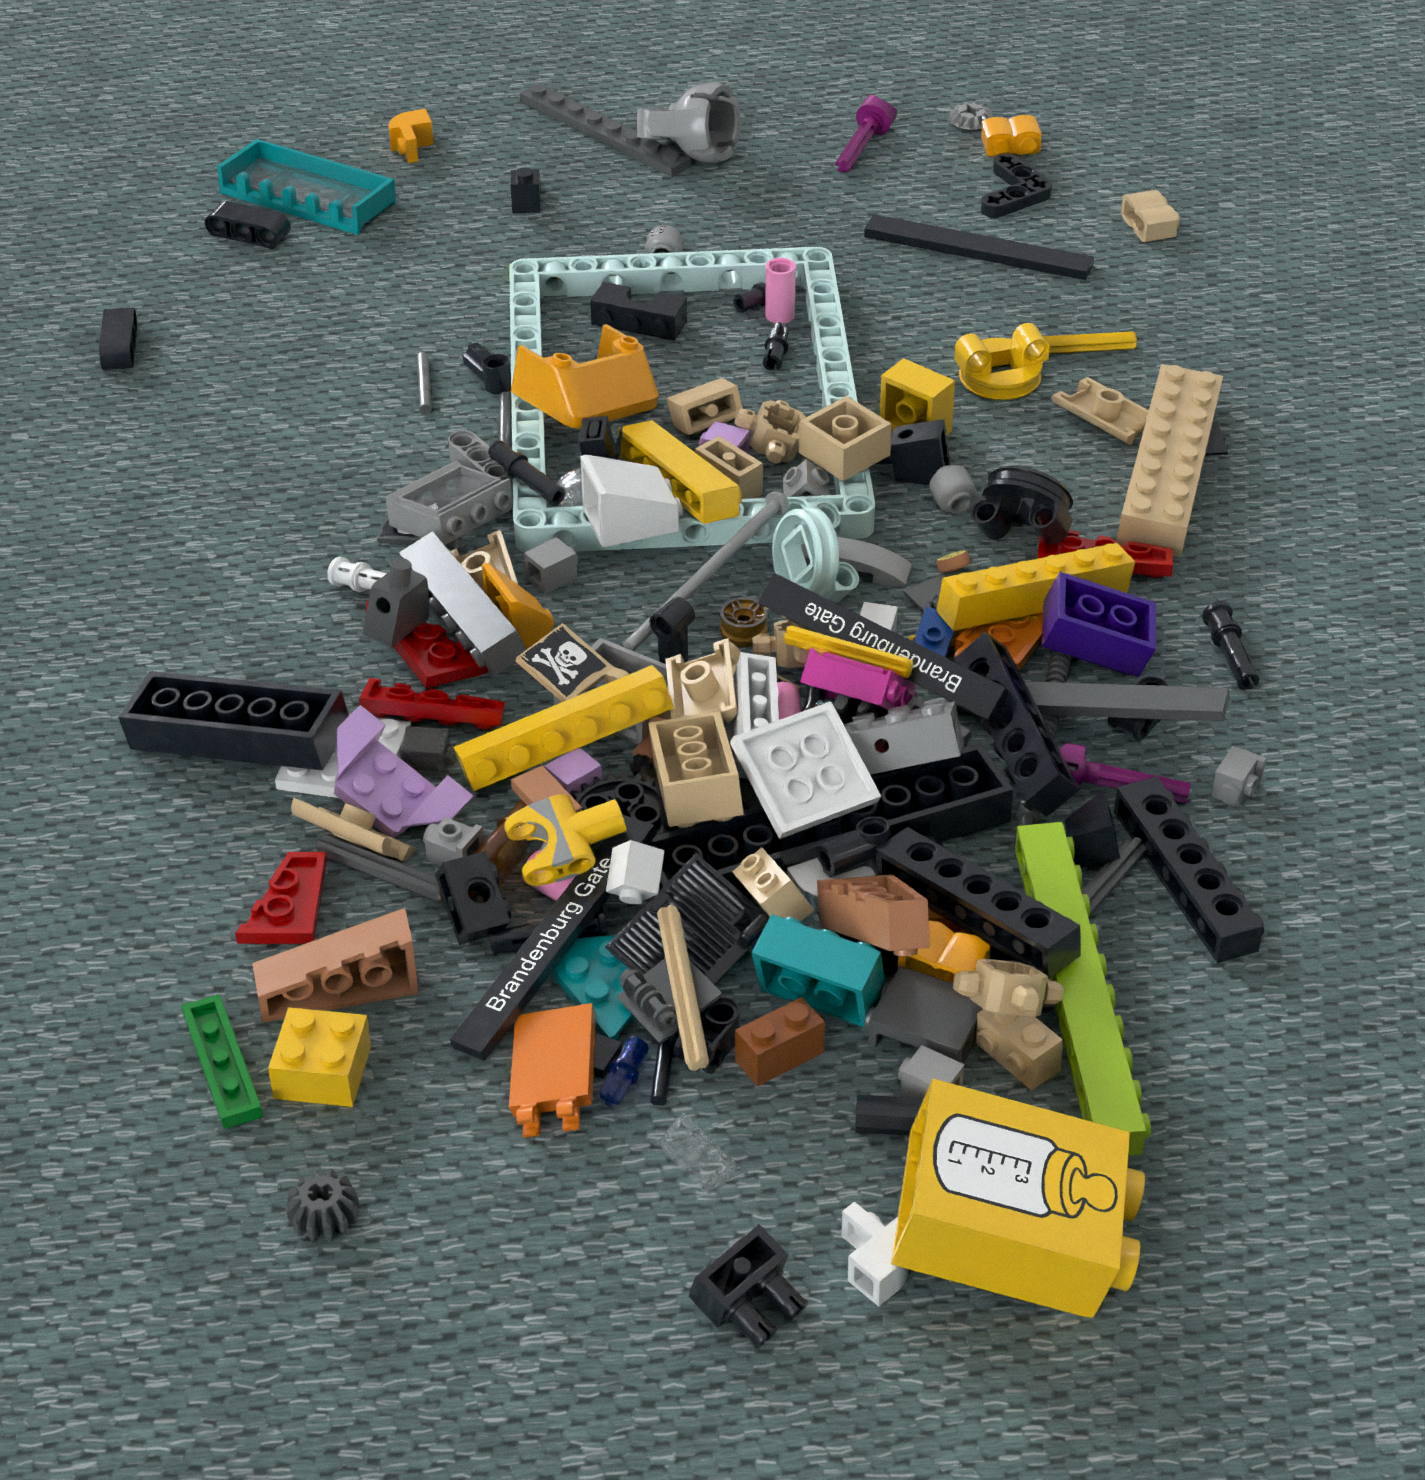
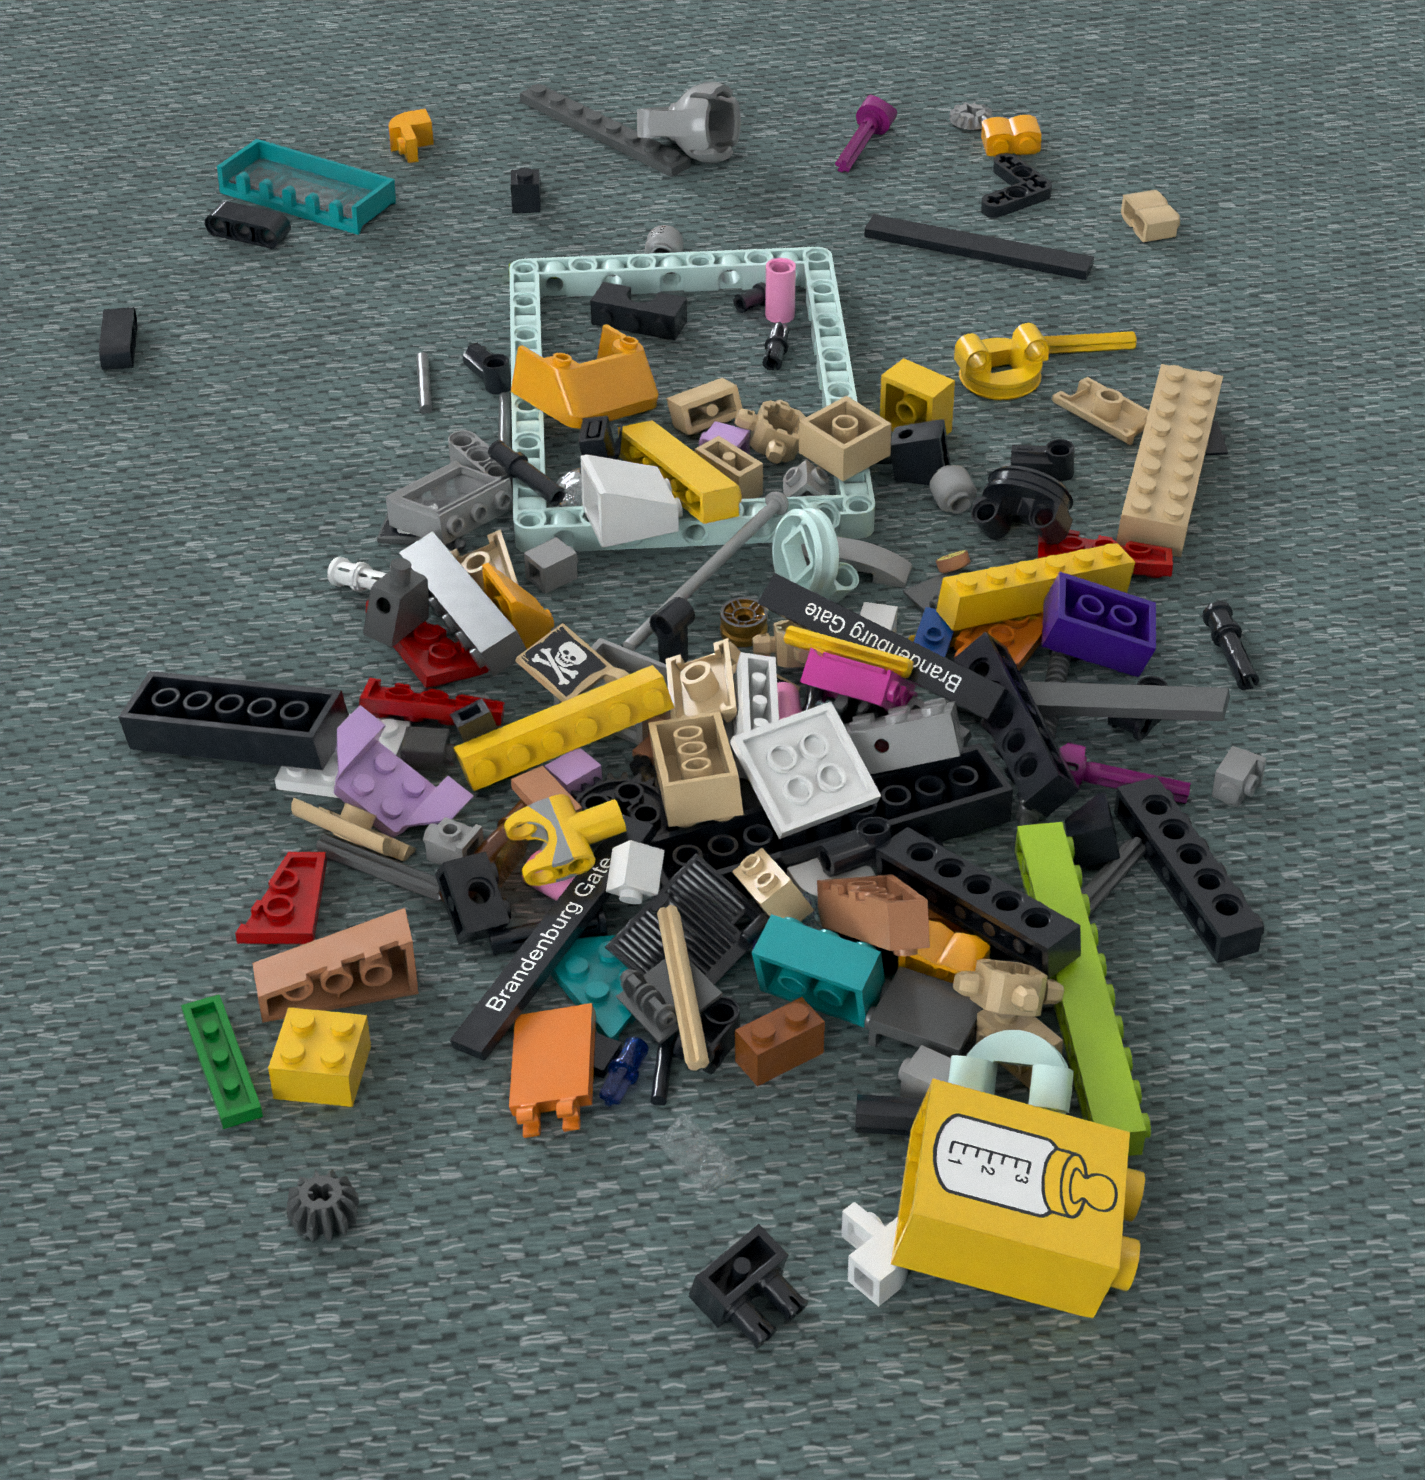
none -> black brick [450,698,498,743]
none -> light aqua piece [948,1030,1074,1114]
none -> black piece [1011,439,1075,481]

